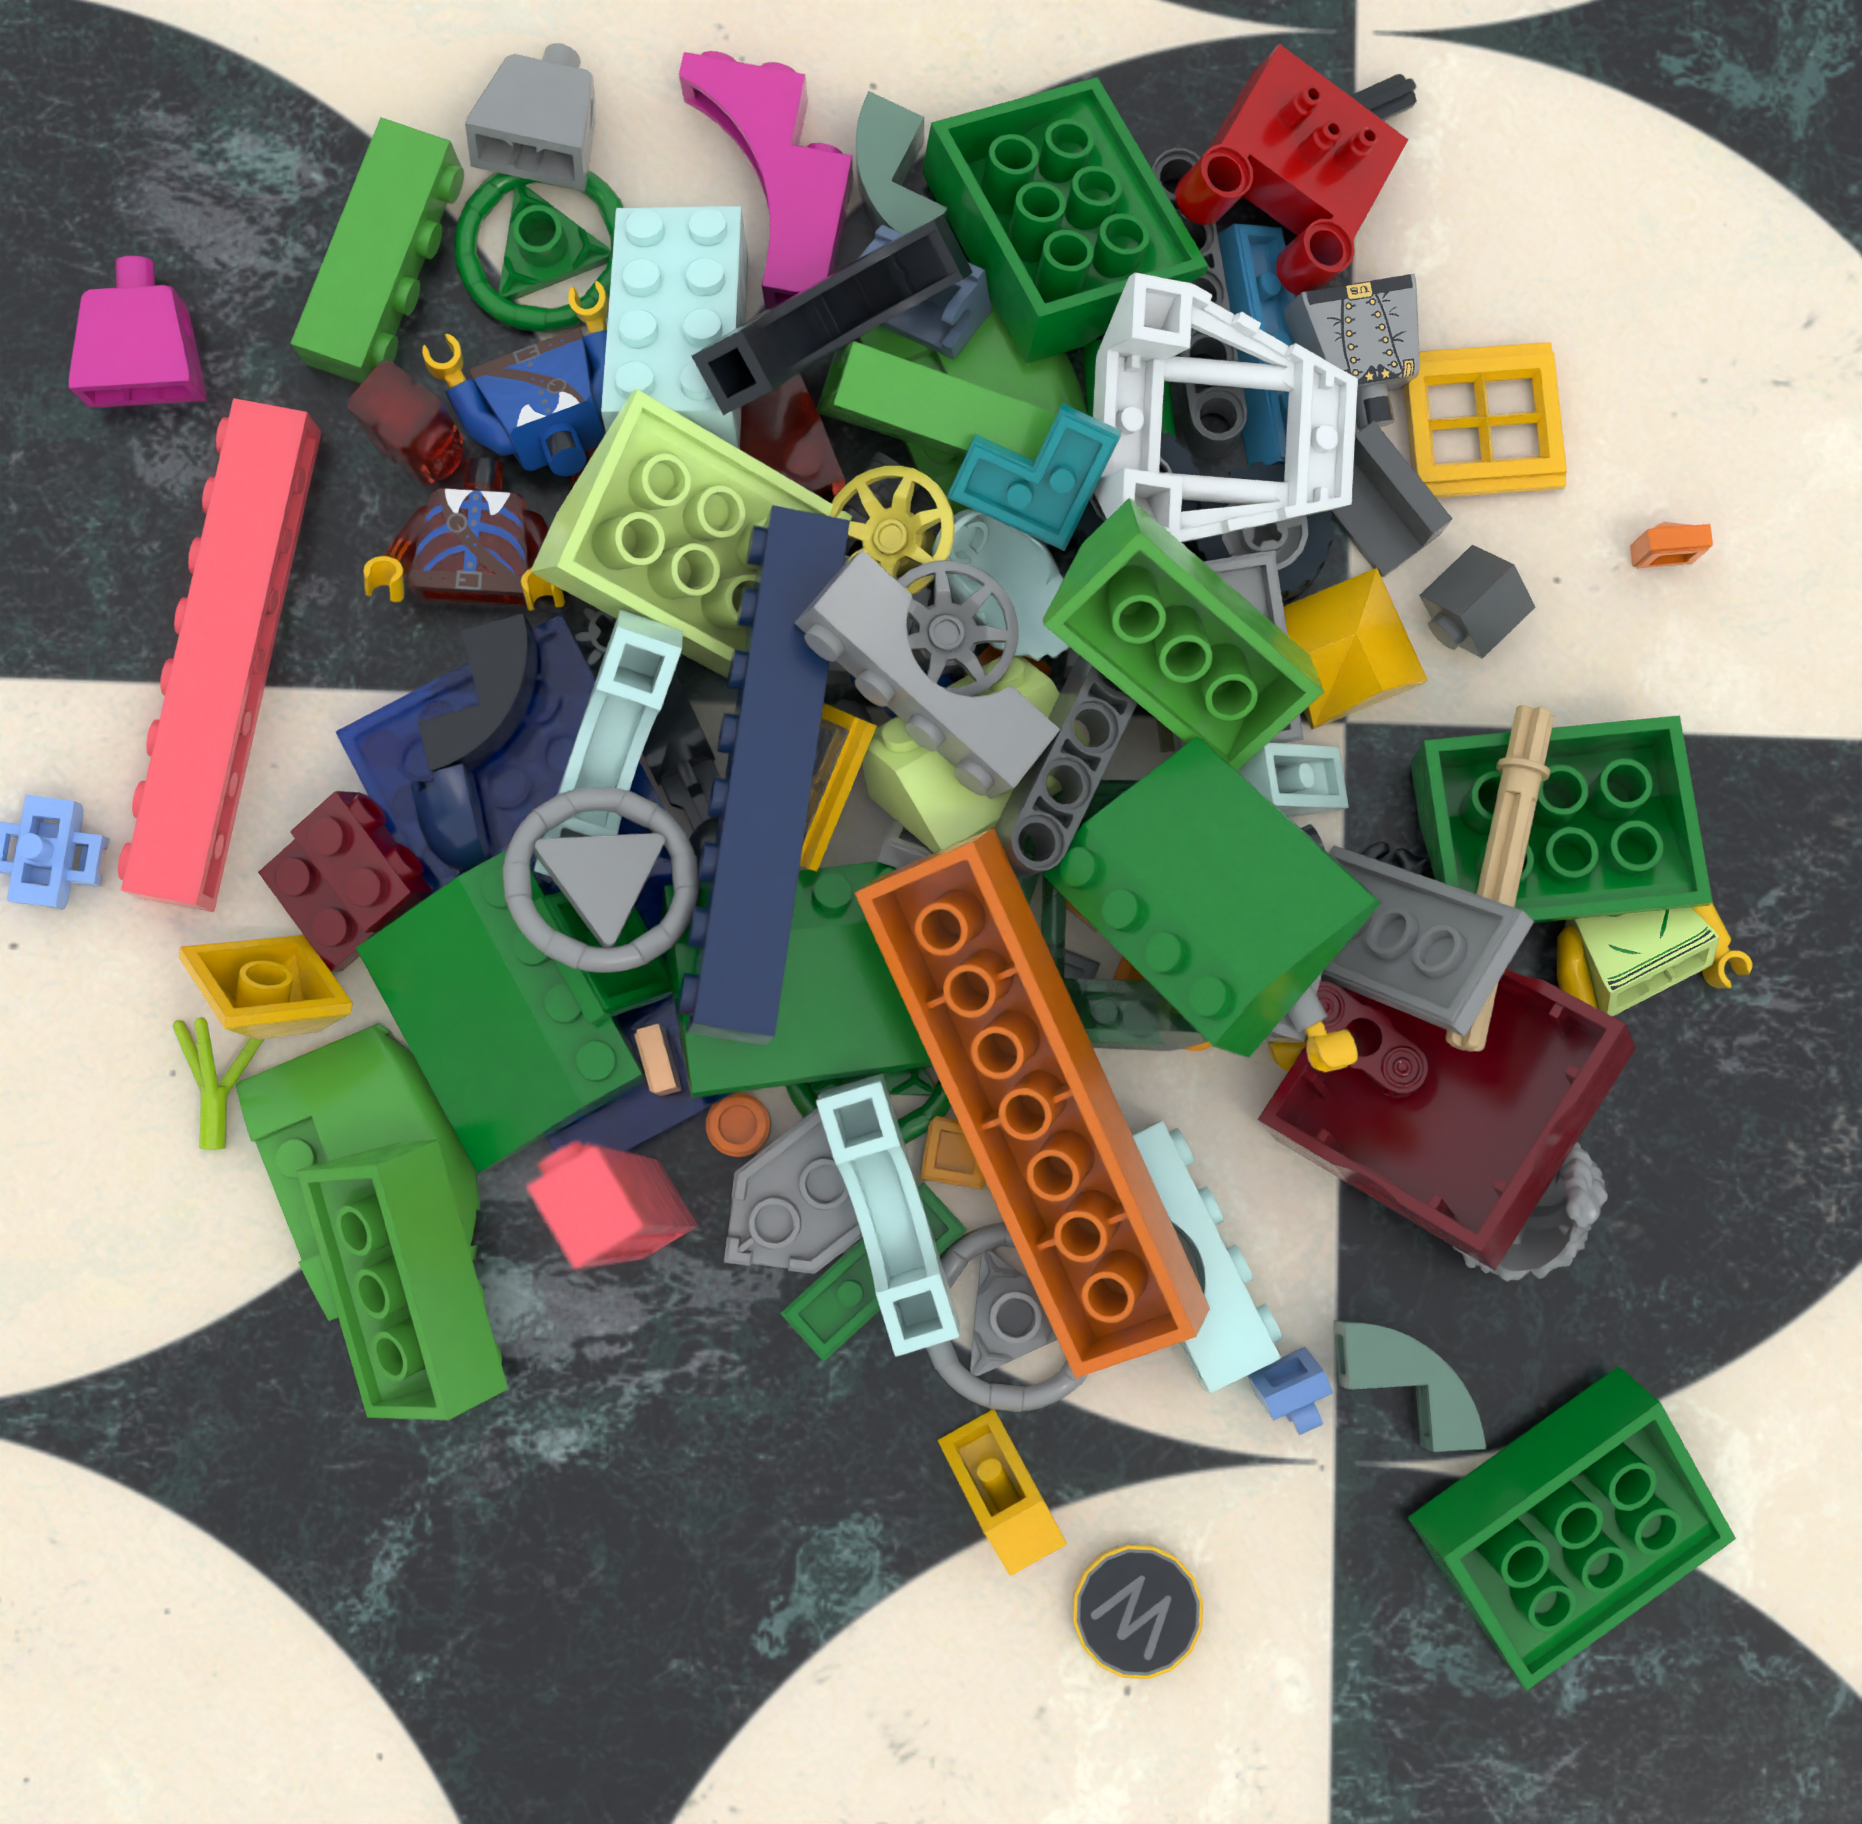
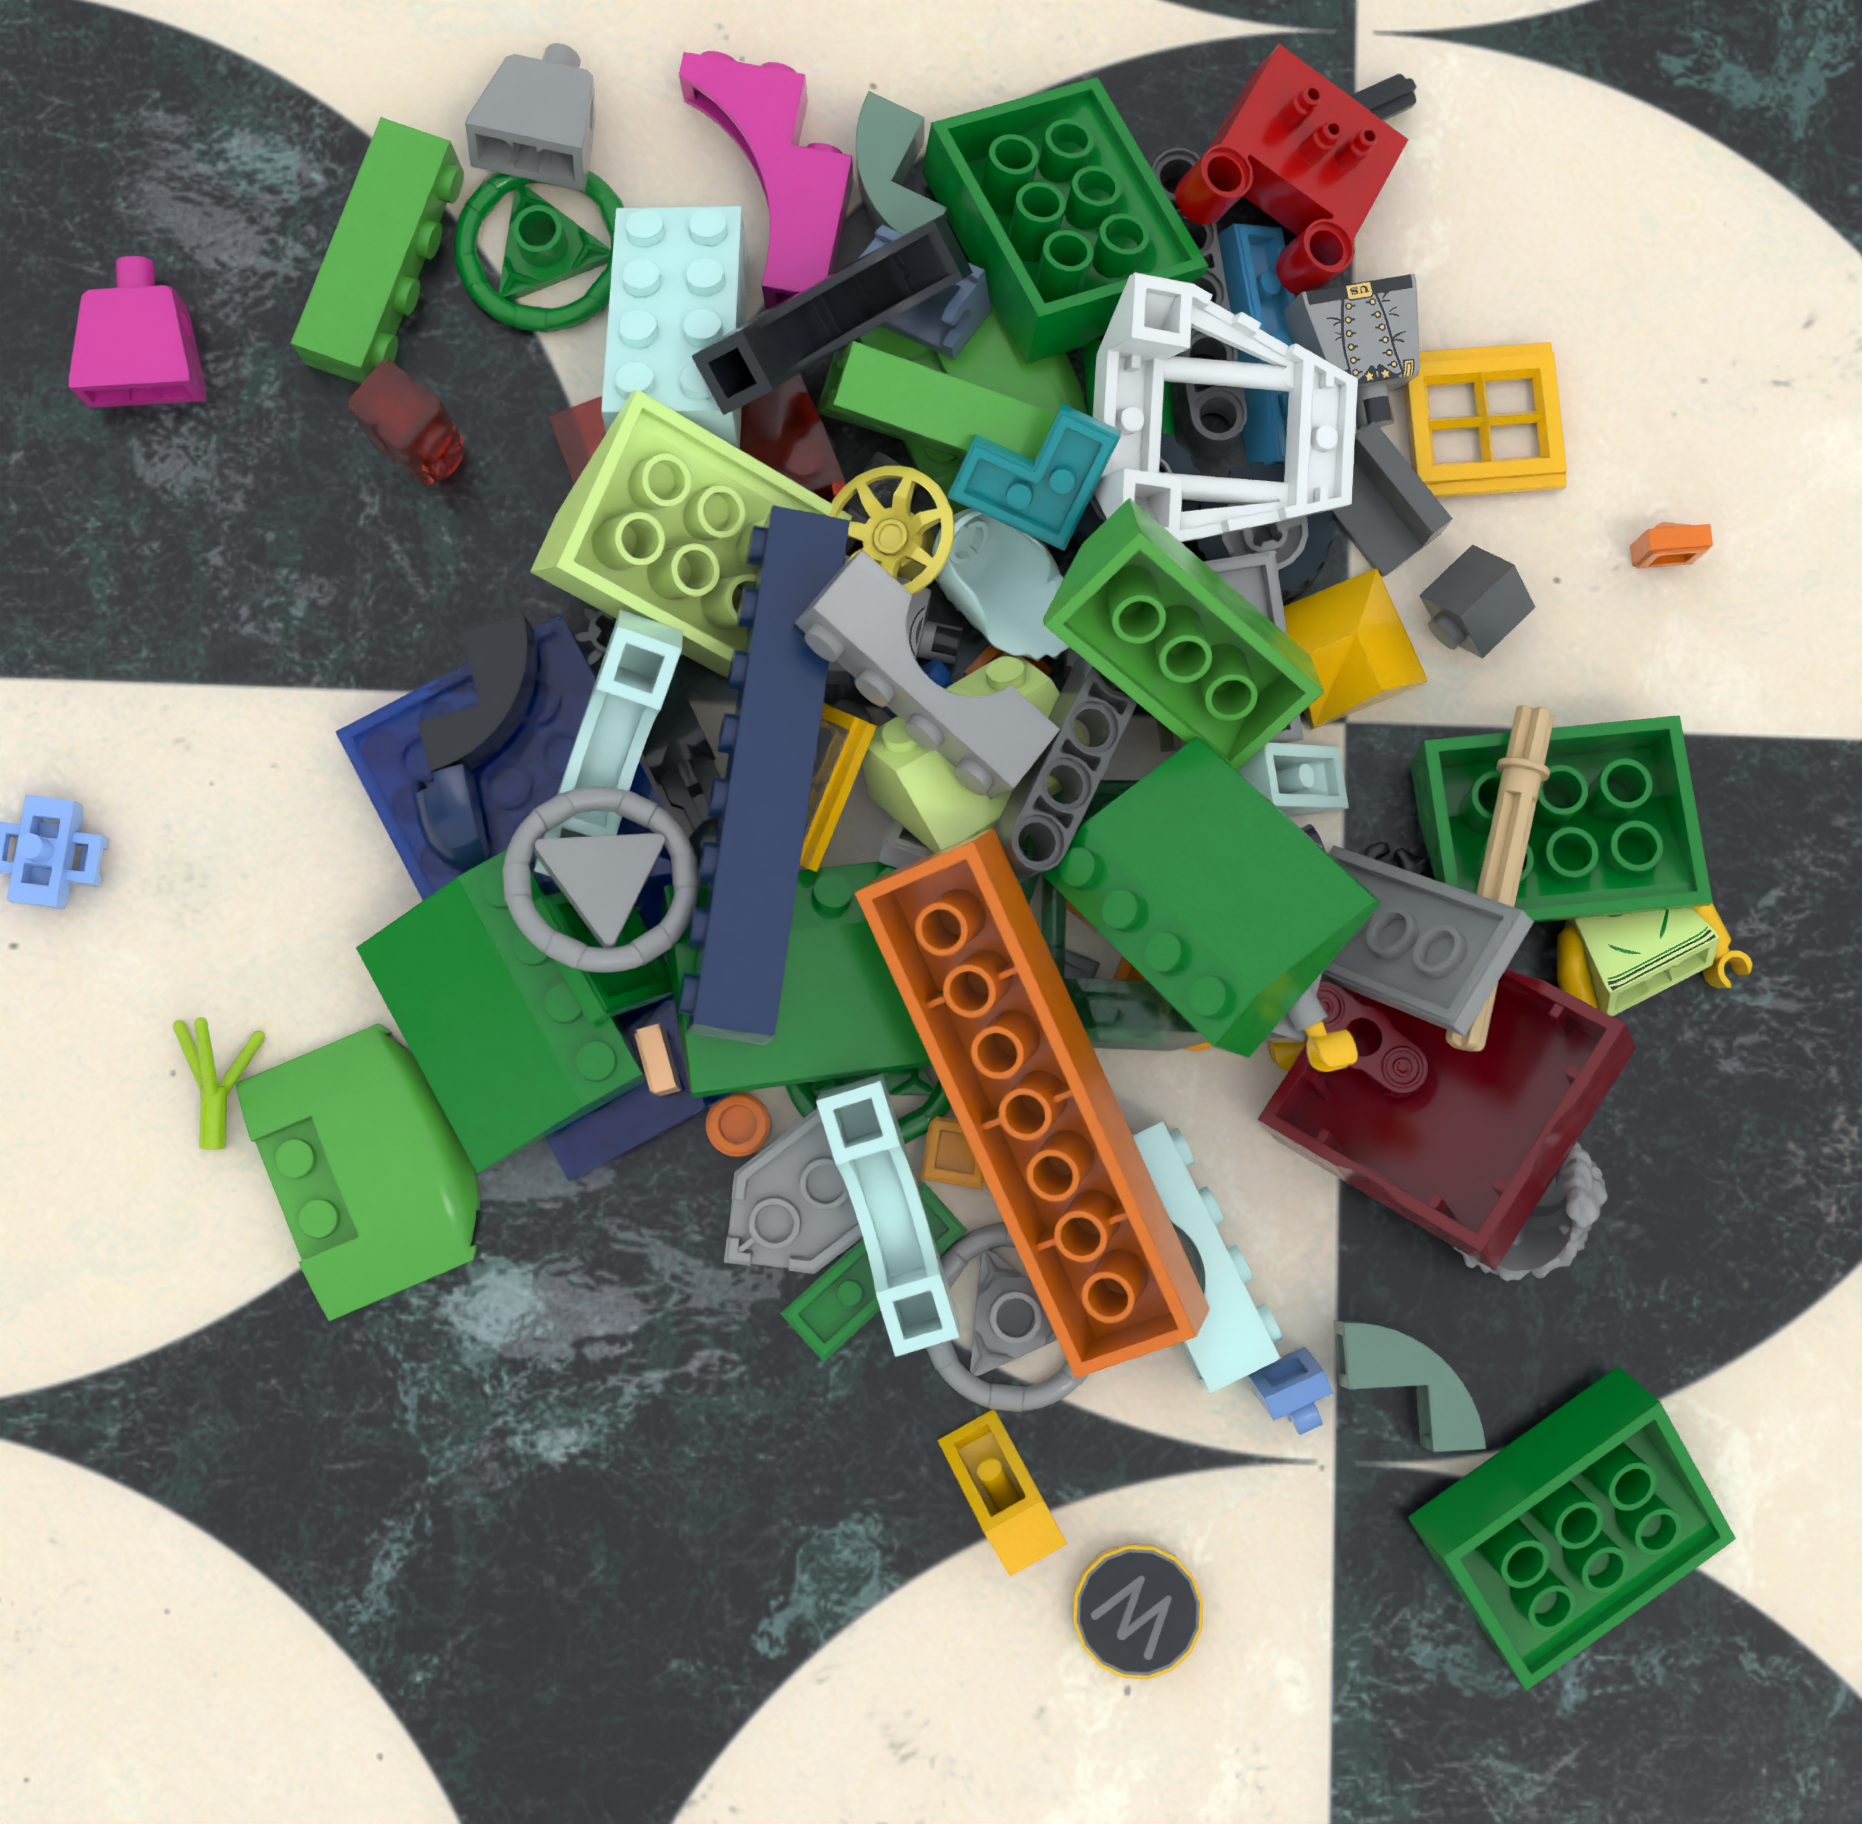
coral brick [118,398,322,912] -> none
yellow slope [179,935,353,1040] -> none
dark red plate [258,791,433,972] -> none
bright green slope [297,1139,508,1420] -> none
torso [363,458,565,611] -> none
blue torso [422,281,610,477] -> none
coral brick [527,1141,698,1269] -> none
light grey wheel [897,560,1019,697] -> none

